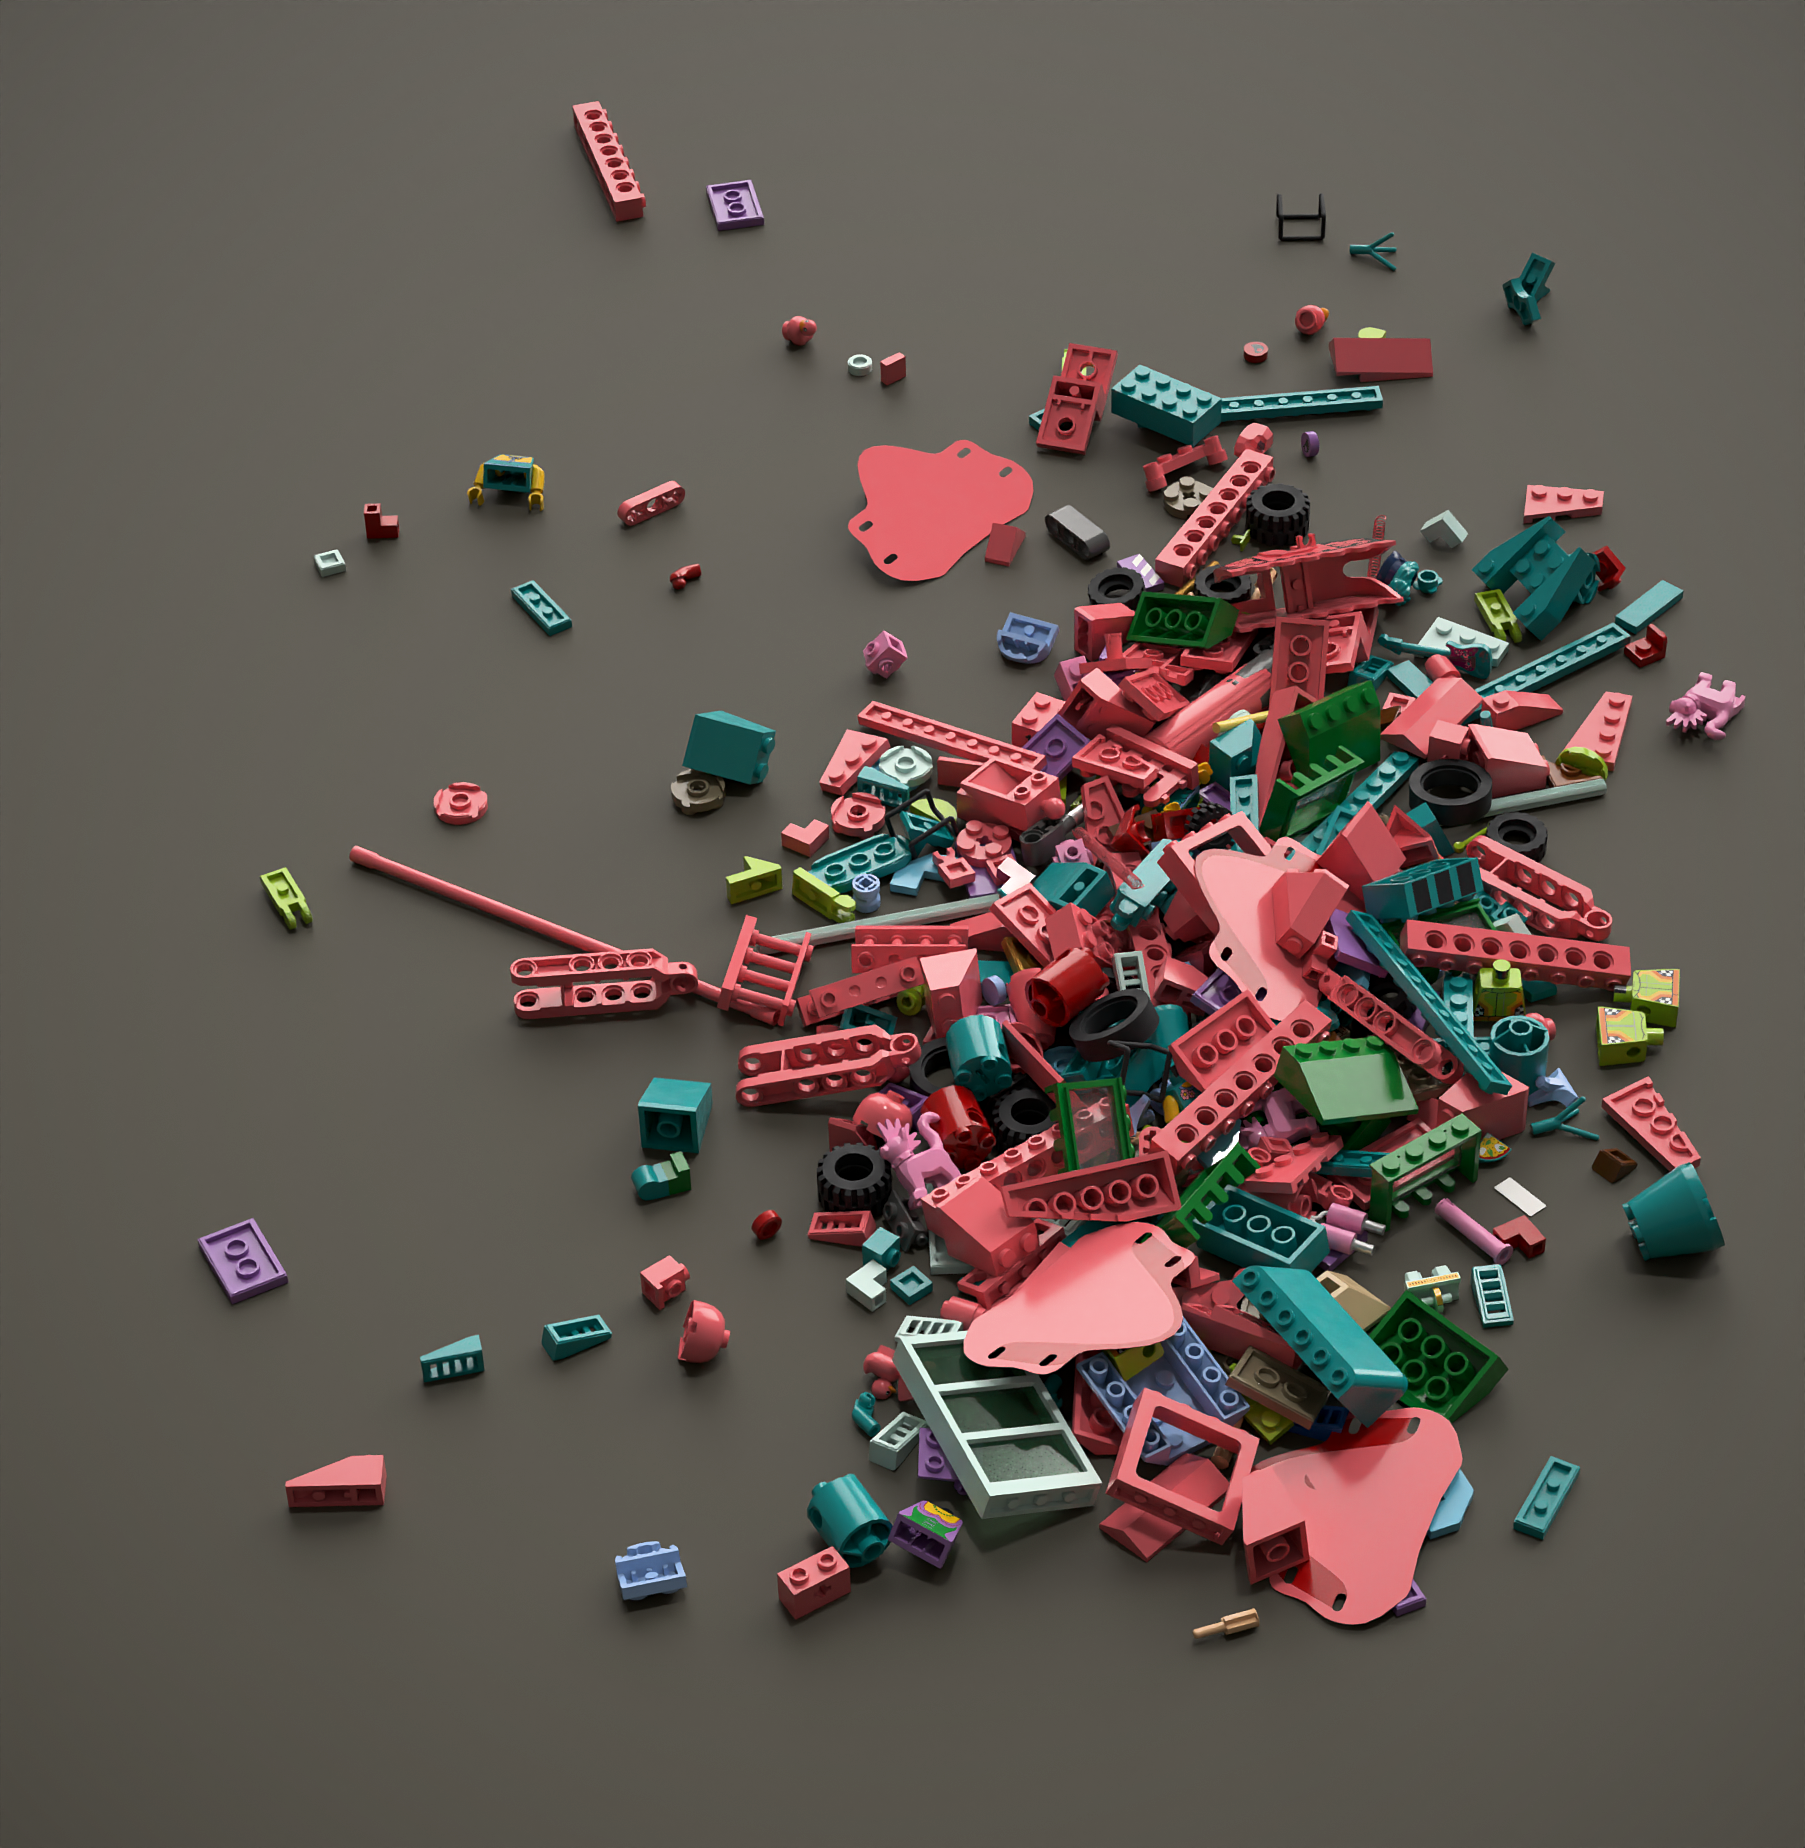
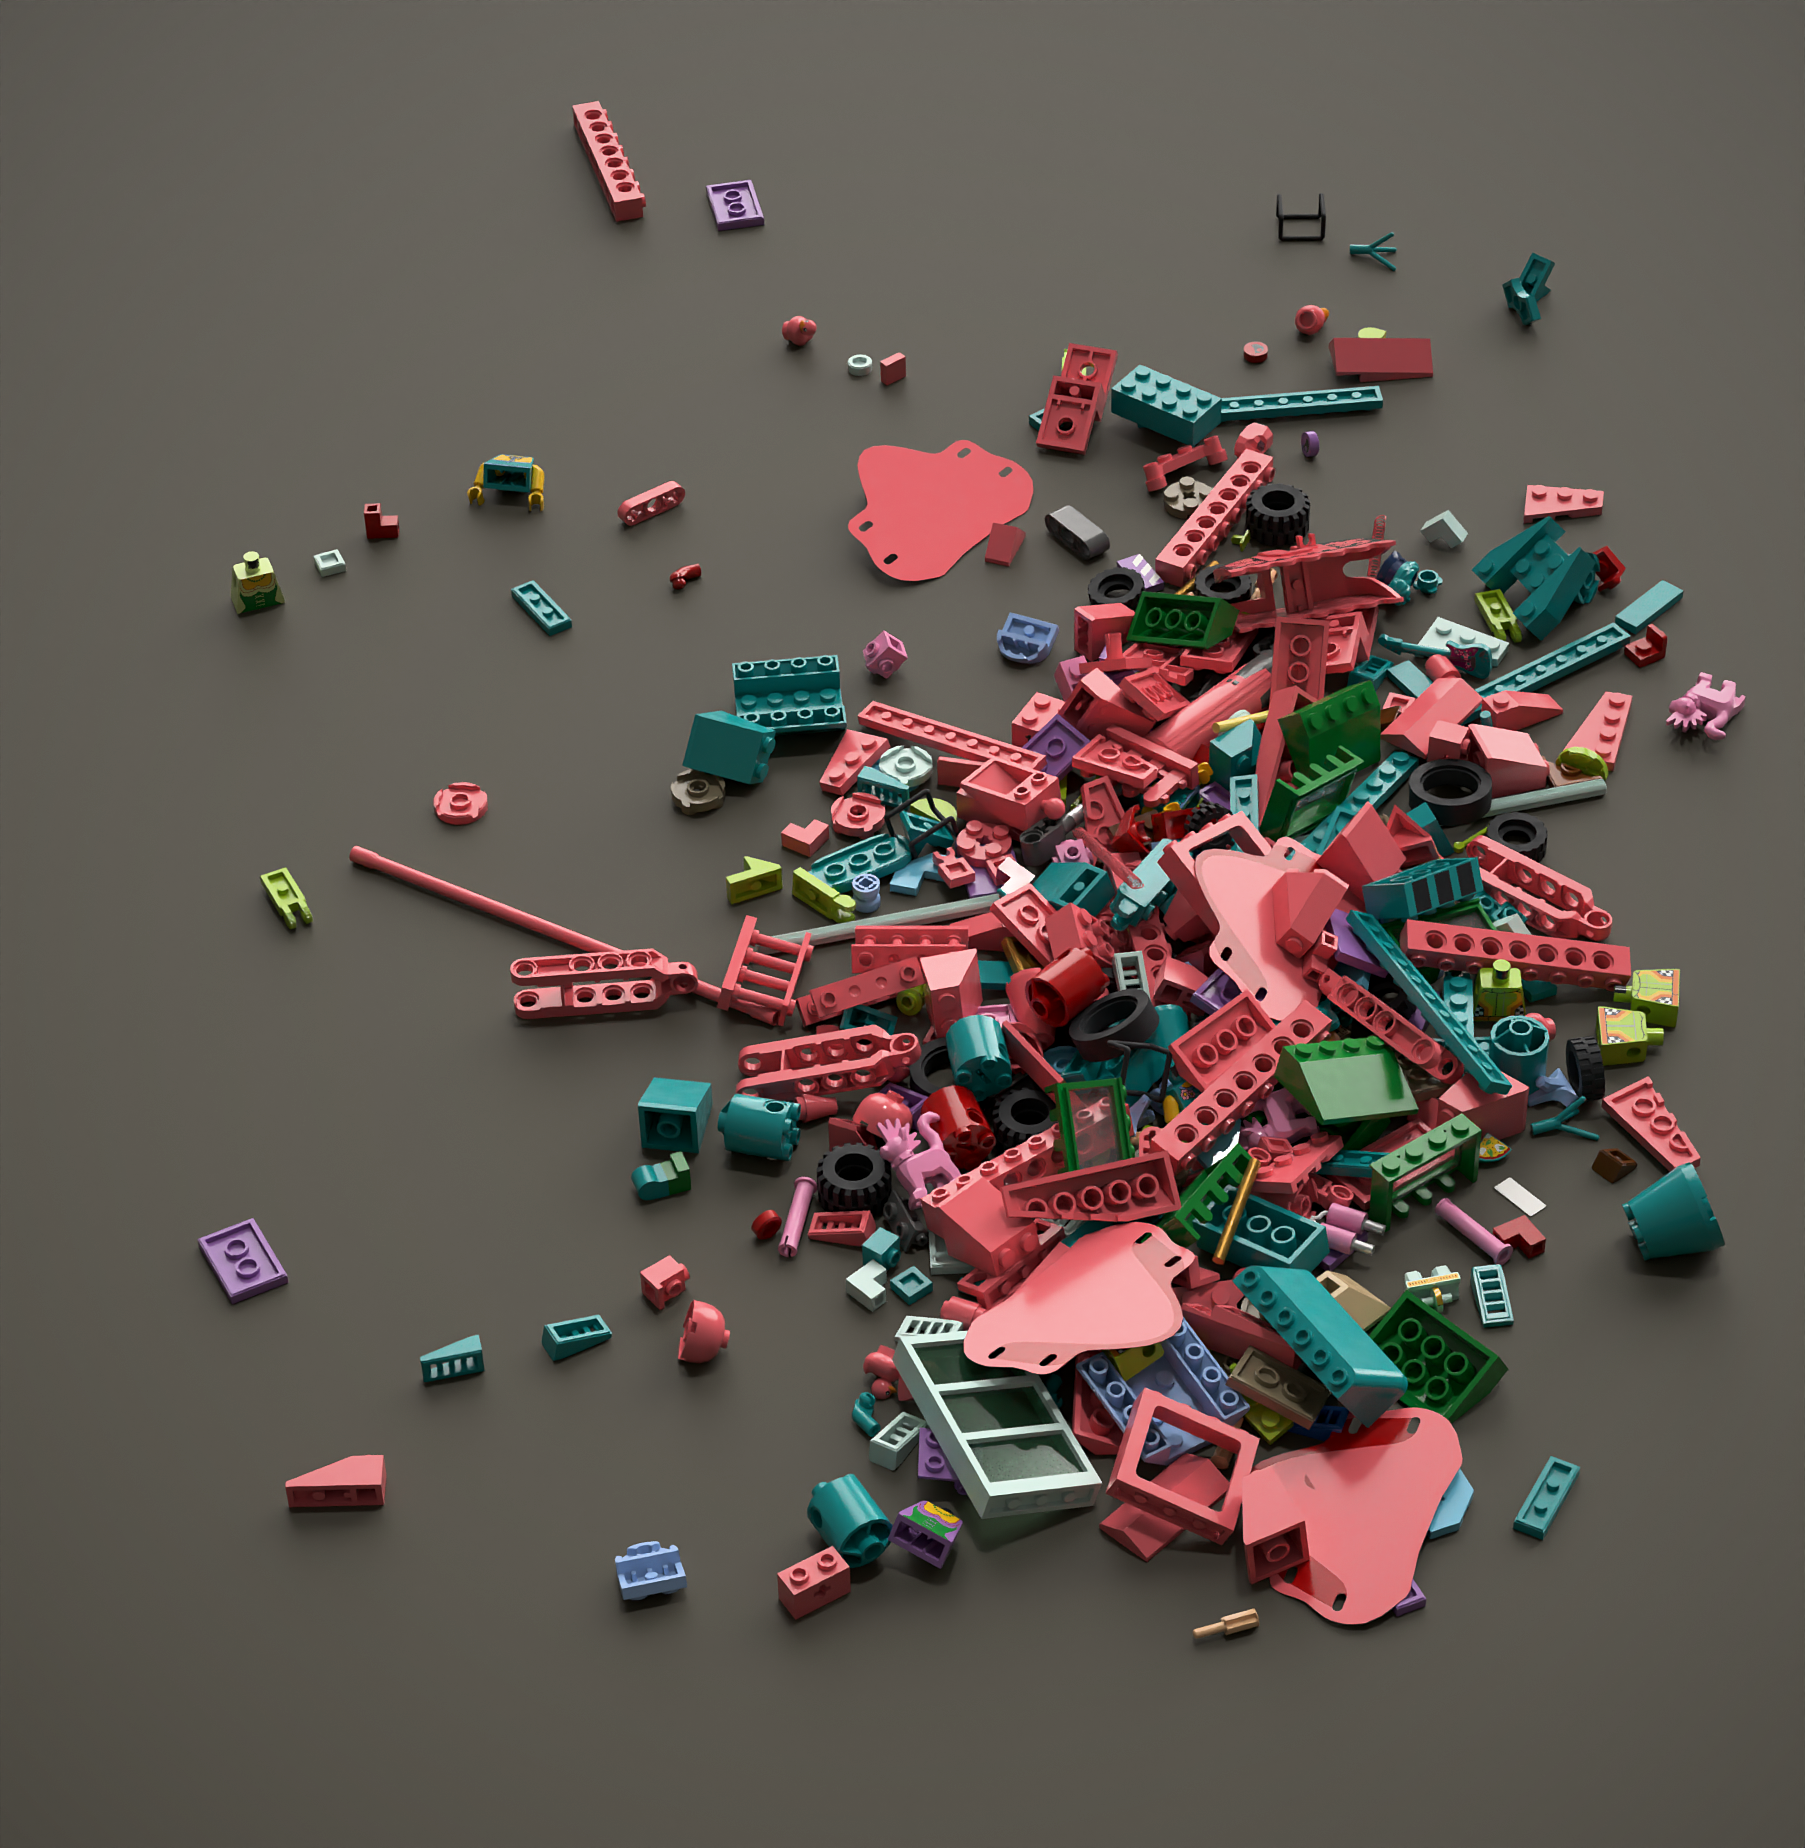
tile [981,975,1007,1006] -> none
none -> torso [231,551,285,614]
none -> teal cylinder [717,1094,801,1161]
none -> teal slope [732,655,847,736]
none -> bright pink pin [778,1177,817,1257]
none -> coral cone [793,1094,838,1123]
none -> pearl gold bar [1212,1158,1261,1264]
none -> black tyre [1566,1036,1605,1102]

